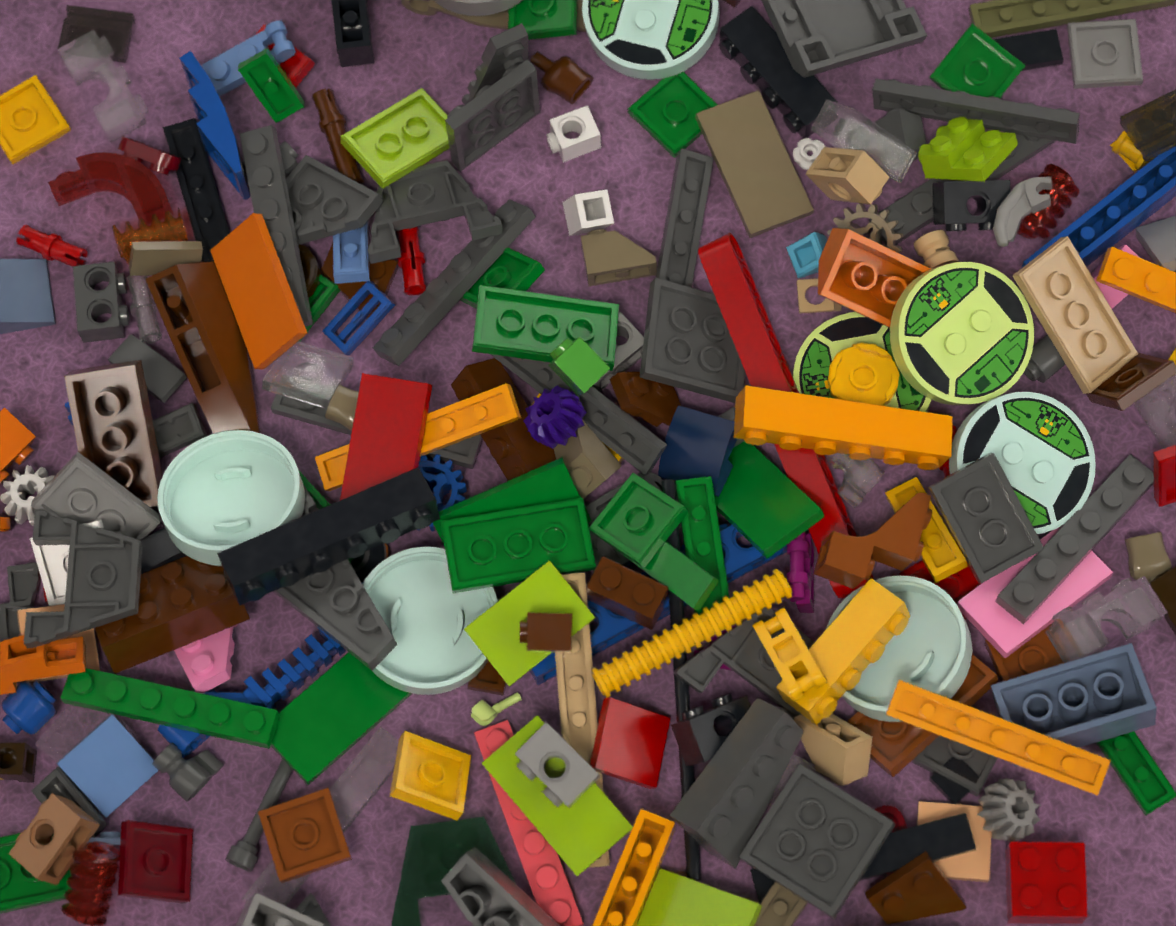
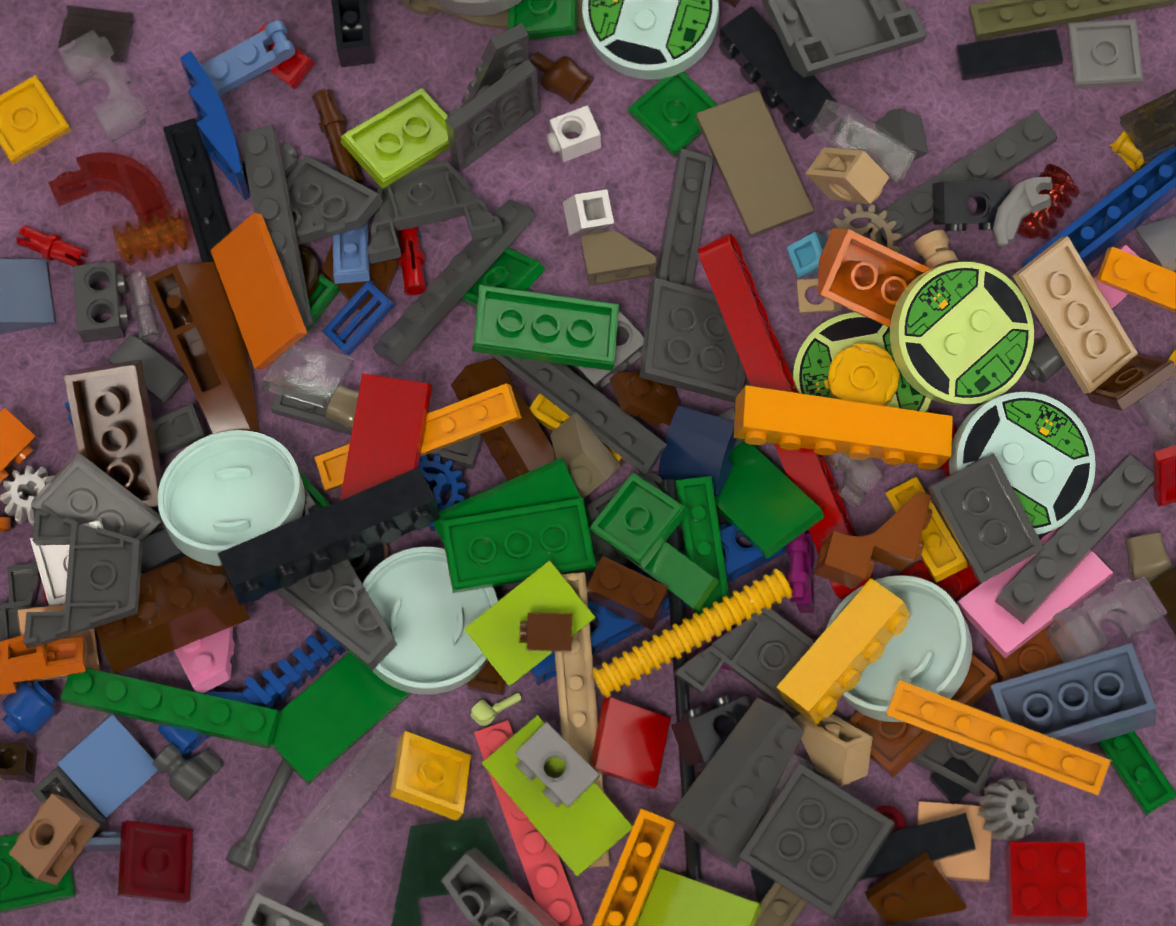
clear red piece [61,842,121,926] -> none
dark red plate [118,136,182,175] -> none
dark tan tile [128,241,203,276] -> none
green plate [238,48,305,123] -> none
dark orange plate [258,788,352,884] -> none
dark purple gear [523,385,587,449] -> none
bright green brick [548,337,610,396] -> none
yellow plate [752,607,827,701] -> none
white plate [793,138,825,170] -> none
dark grey plate [873,79,1080,144] -> none
lime plate [918,117,1018,182] -> none
green tile [929,23,1026,98] -> none

